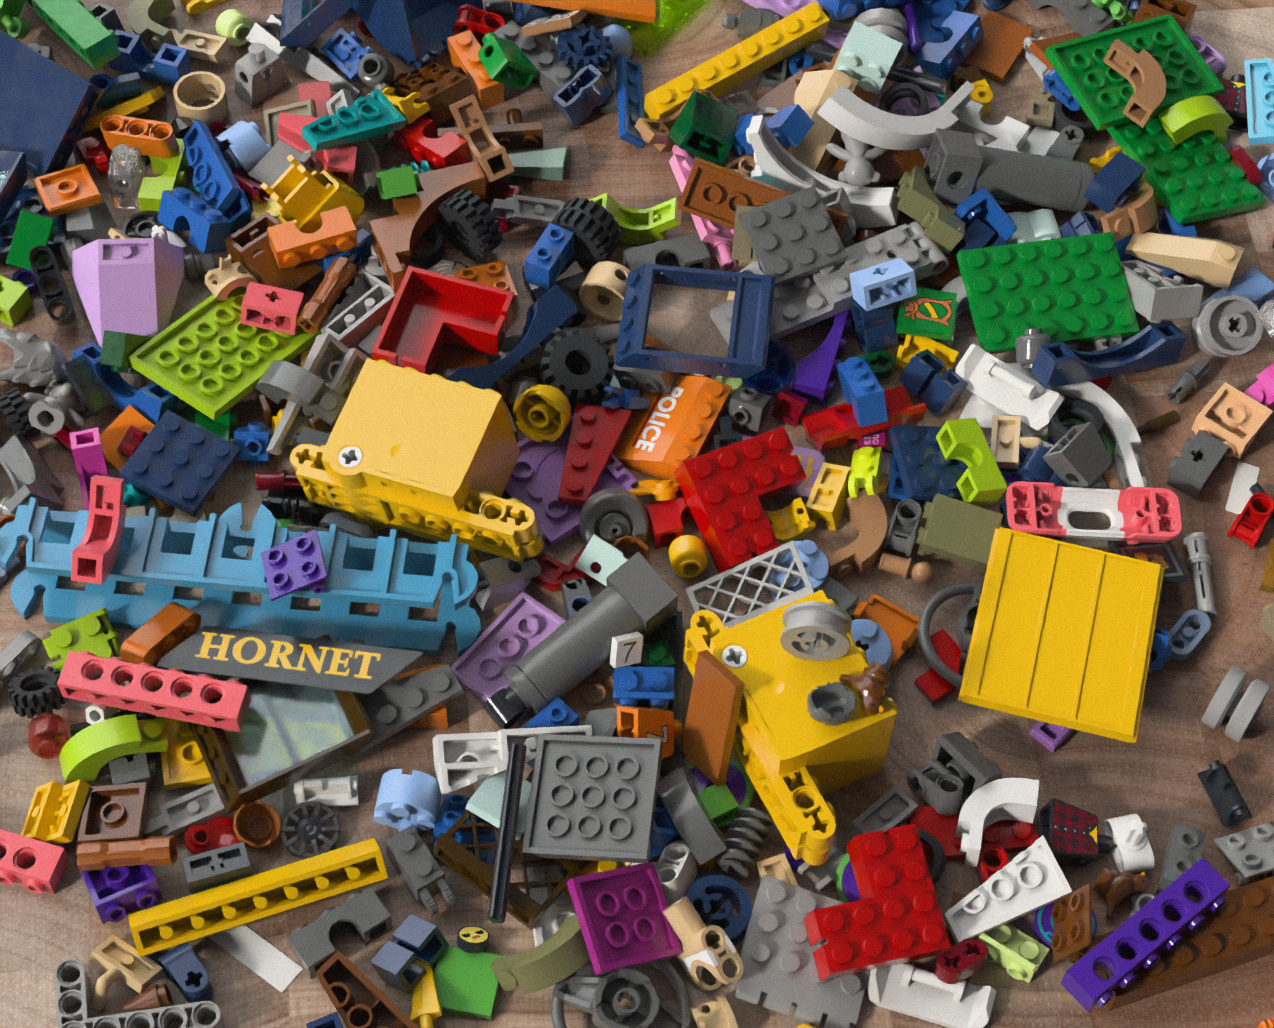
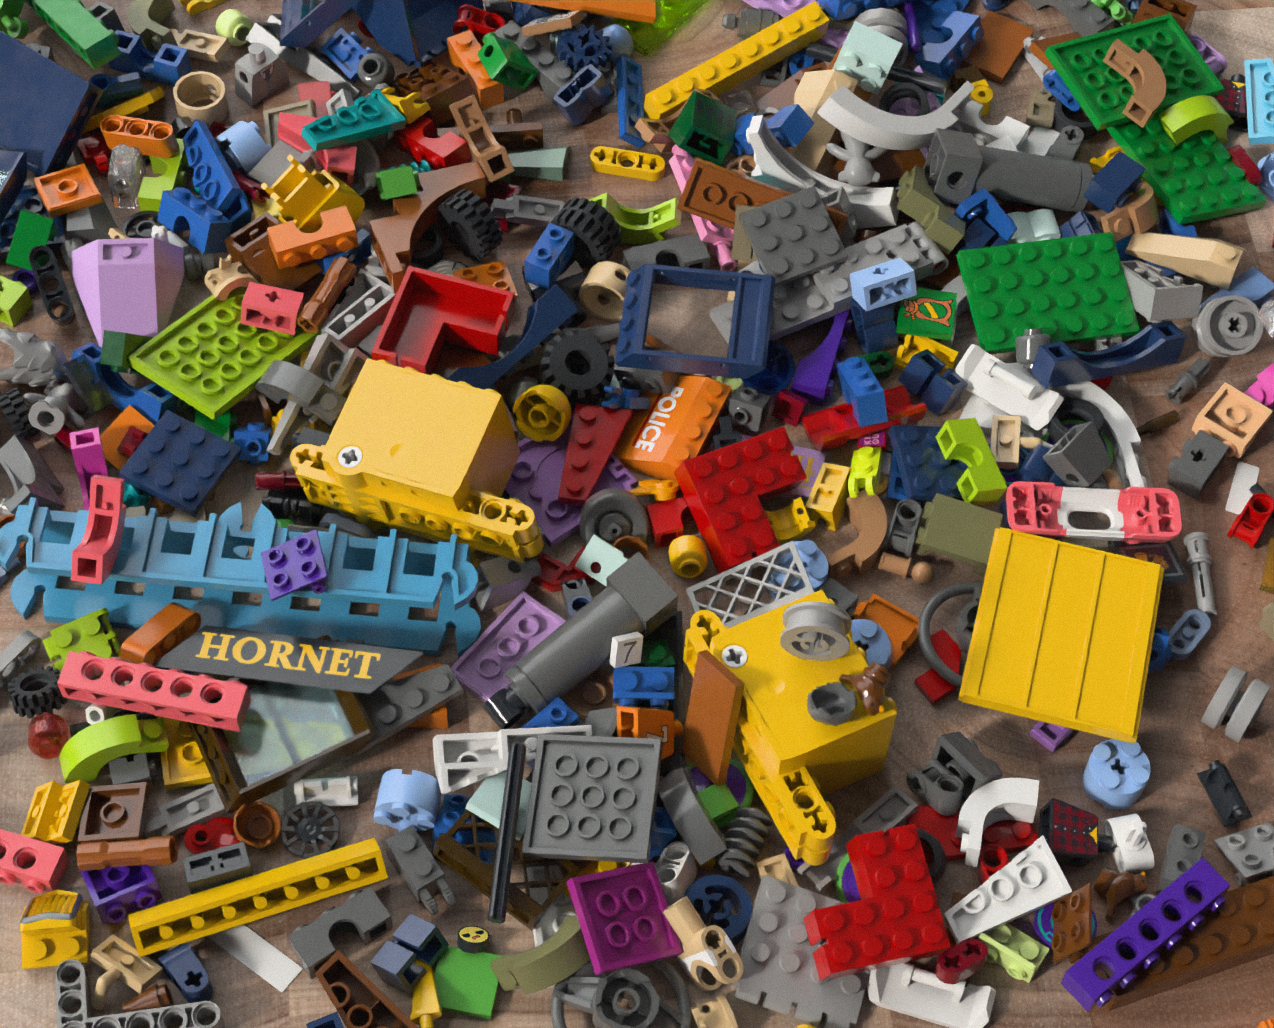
none -> yellow piece [20,889,90,970]
none -> yellow beam [590,146,665,181]
none -> light blue brick [1082,739,1151,810]

